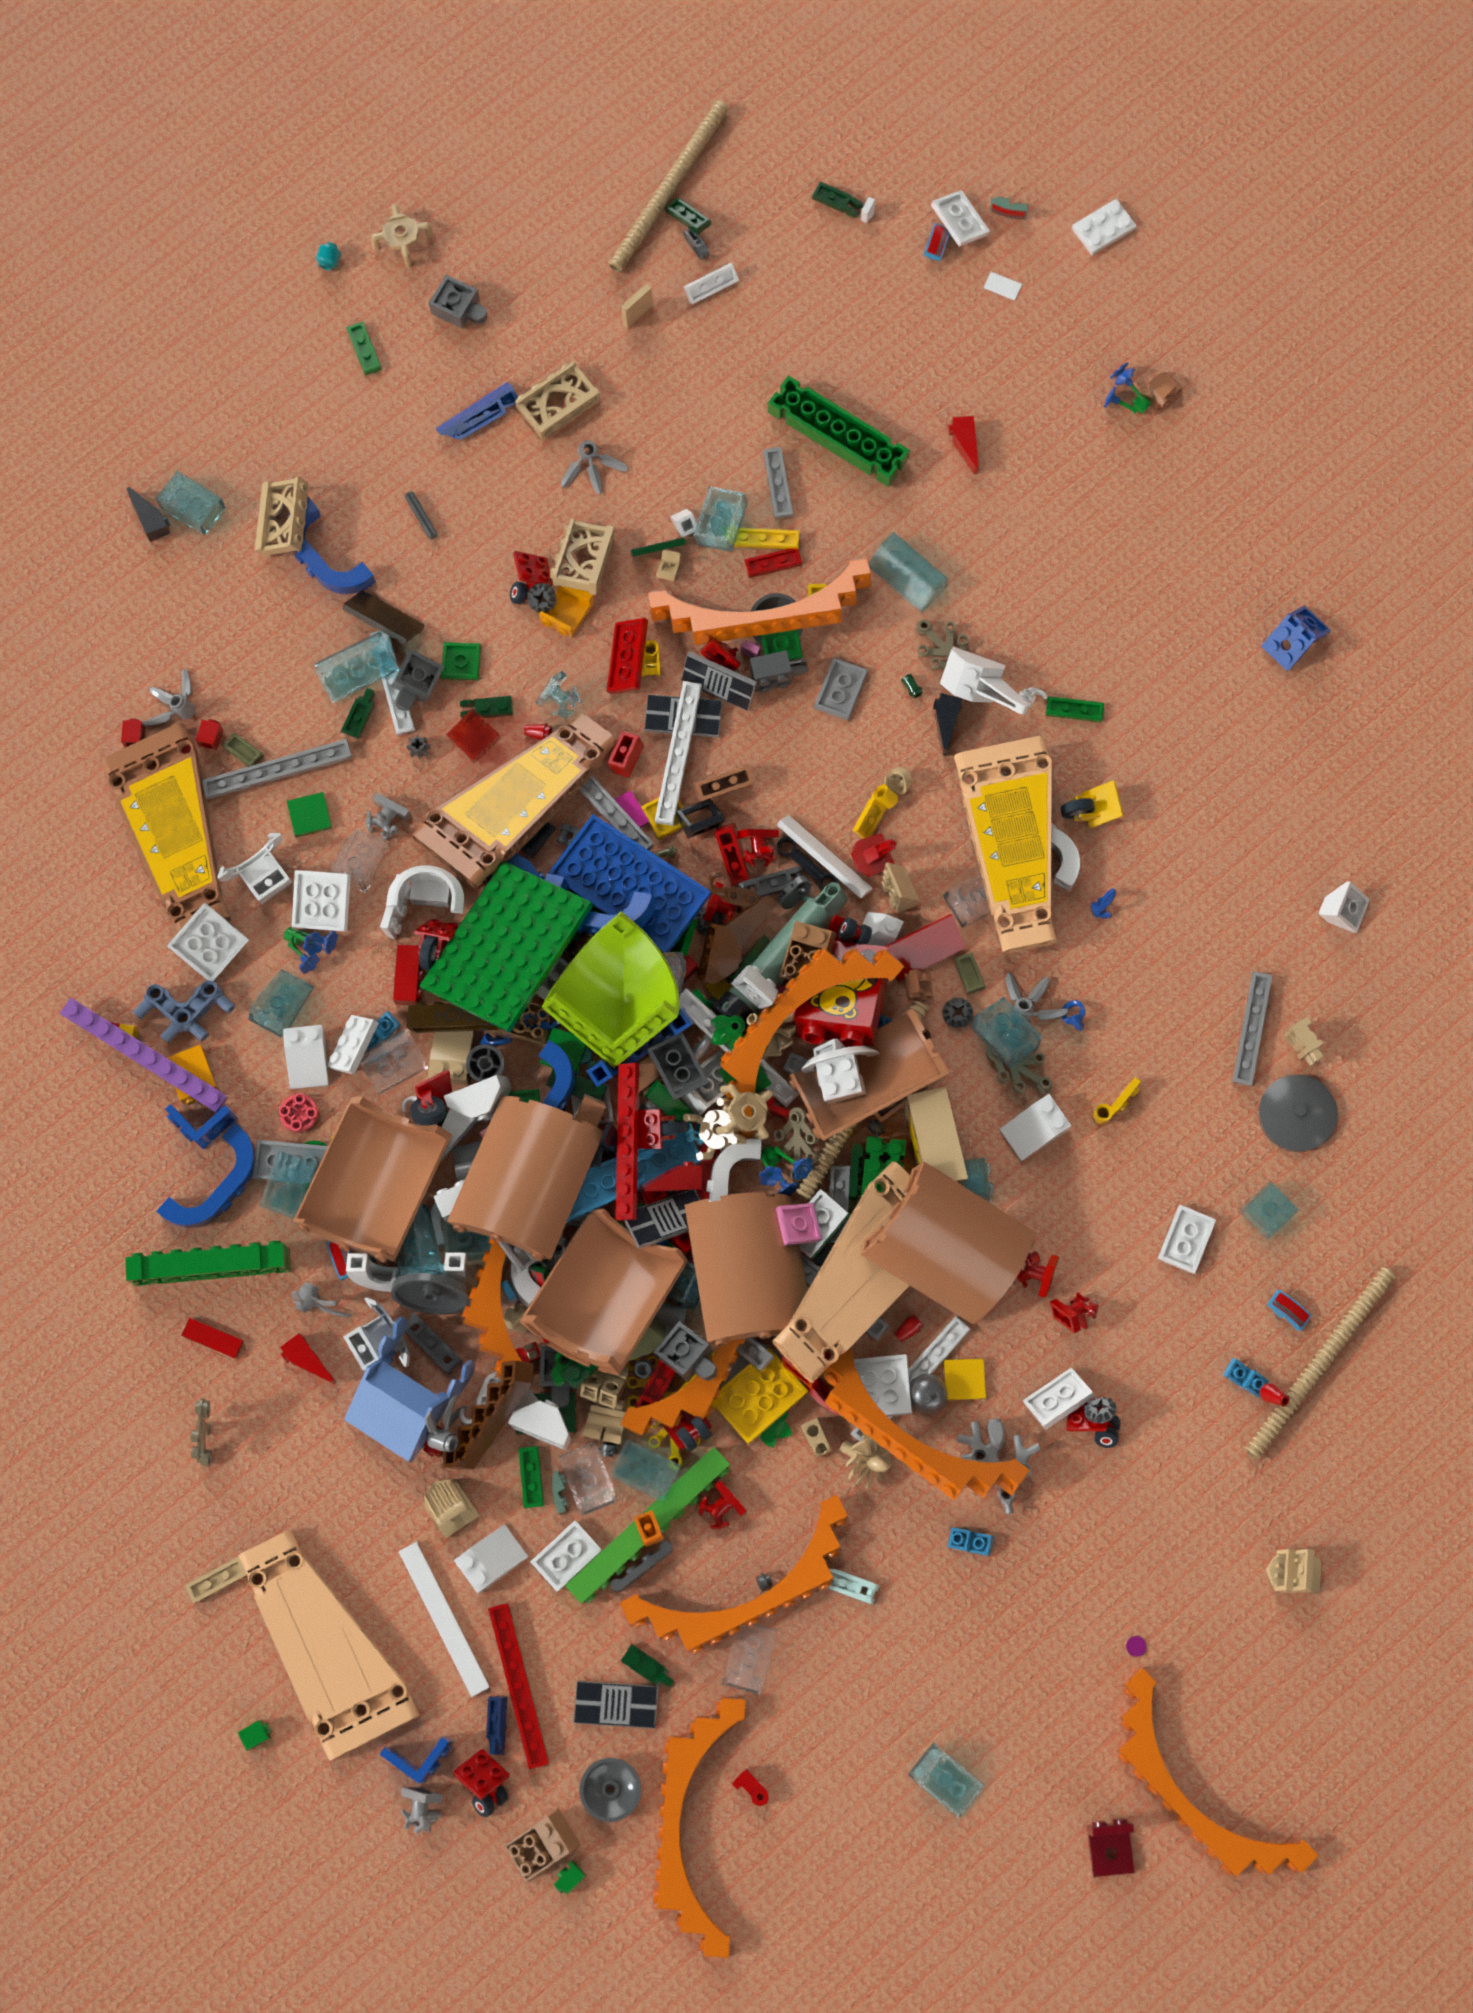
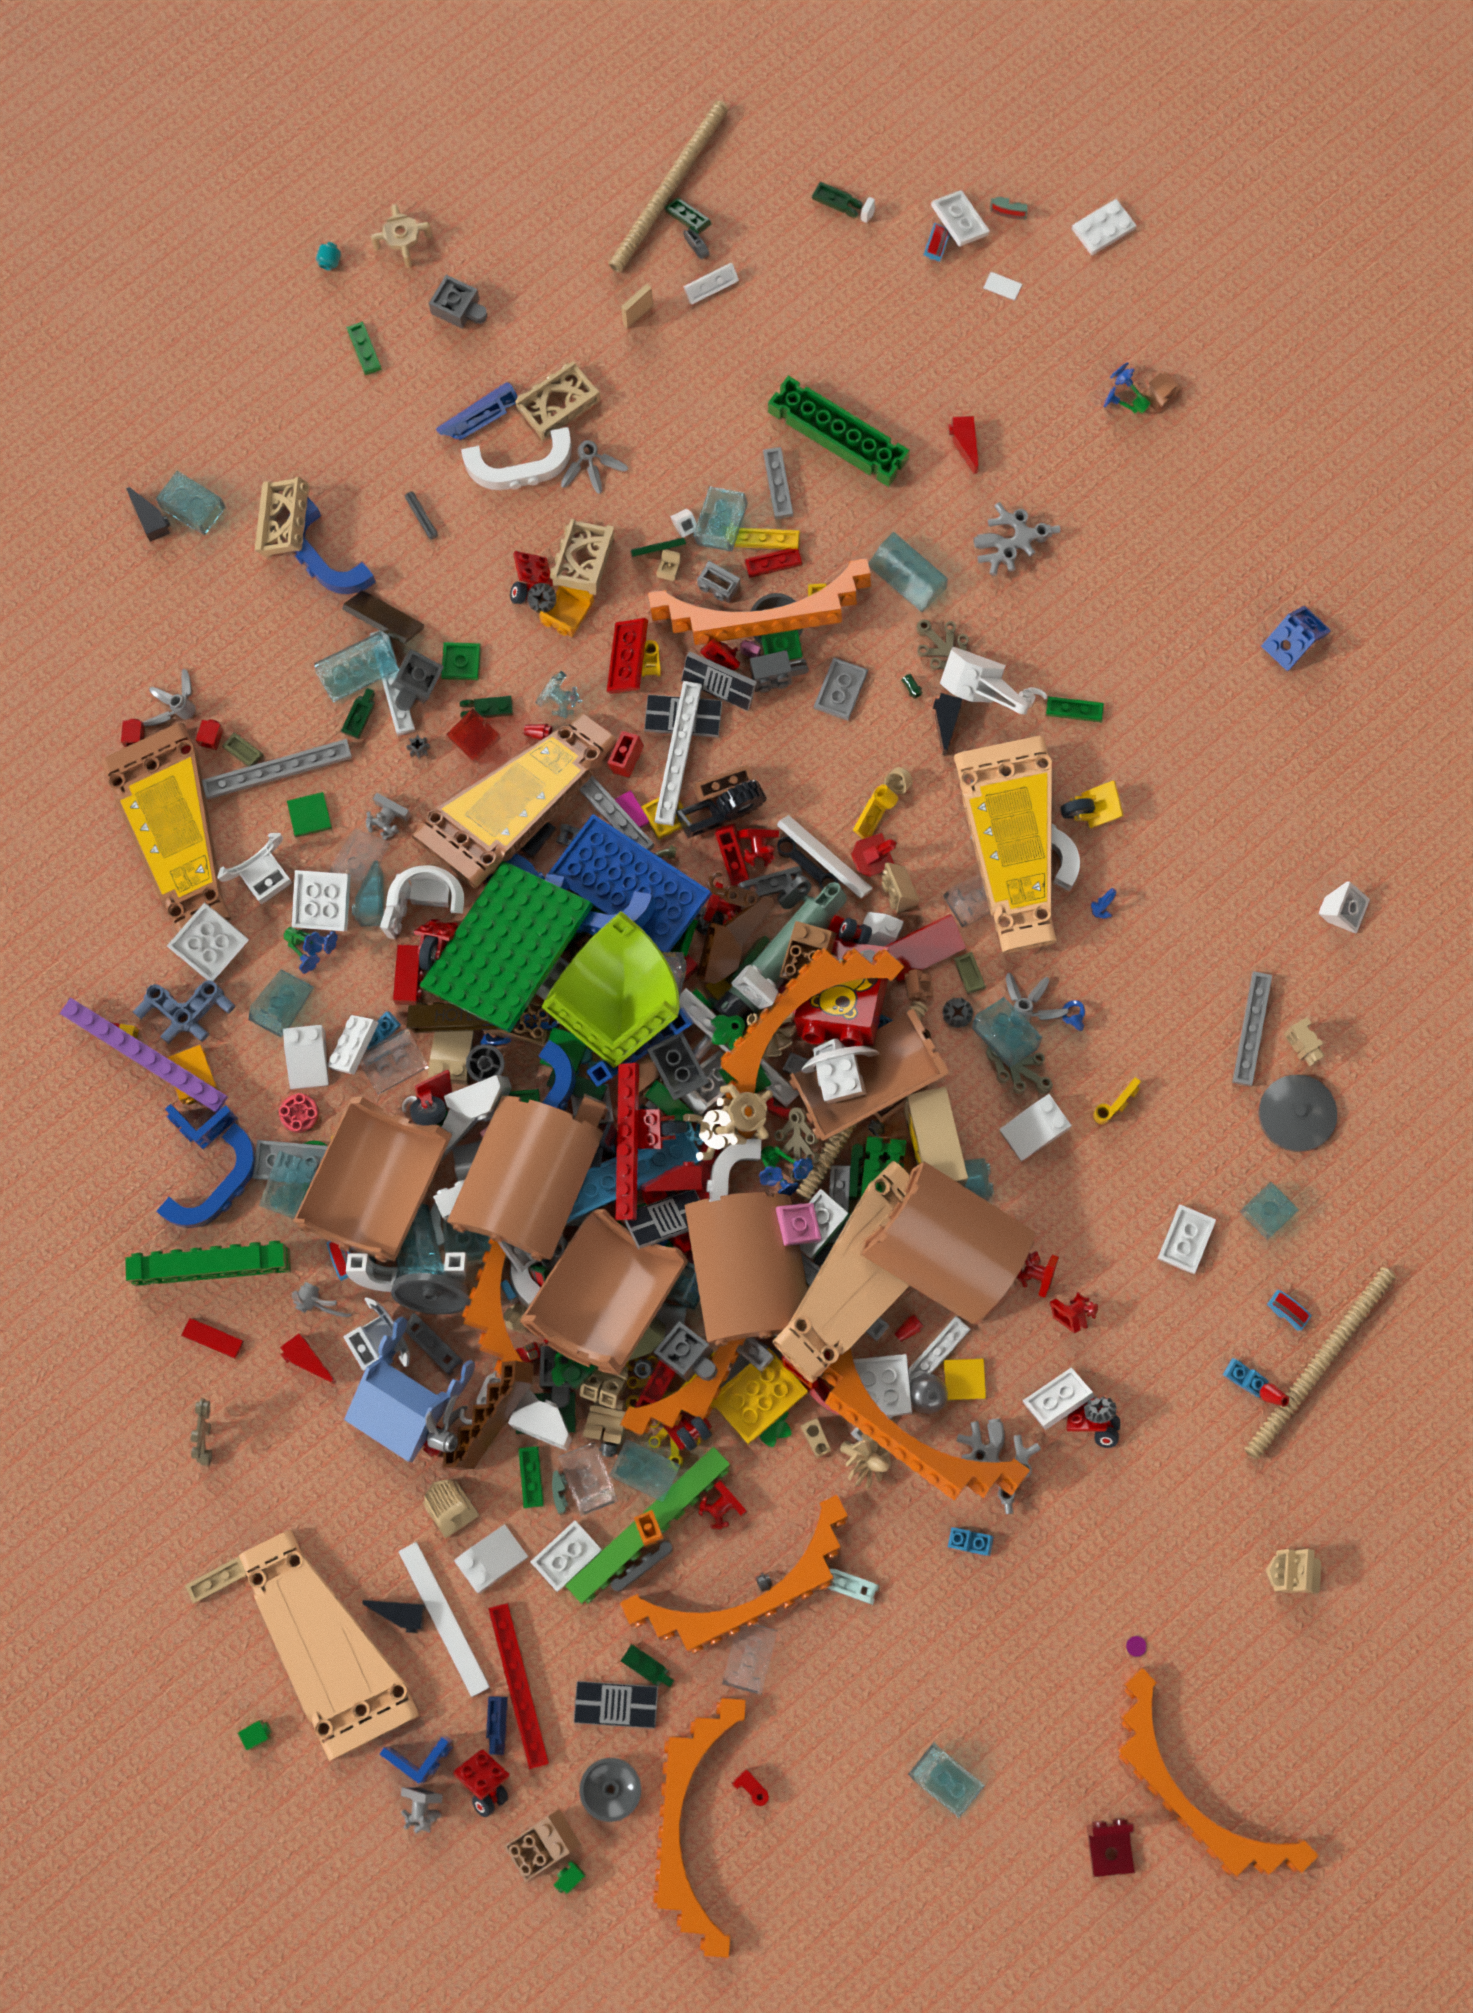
none -> clear light blue slope [352,860,384,927]
none -> black slope [362,1600,425,1633]
none -> white arch [461,427,572,490]
none -> light grey window [697,561,740,603]
none -> black bush [716,780,767,821]
none -> light grey plant [974,502,1061,576]

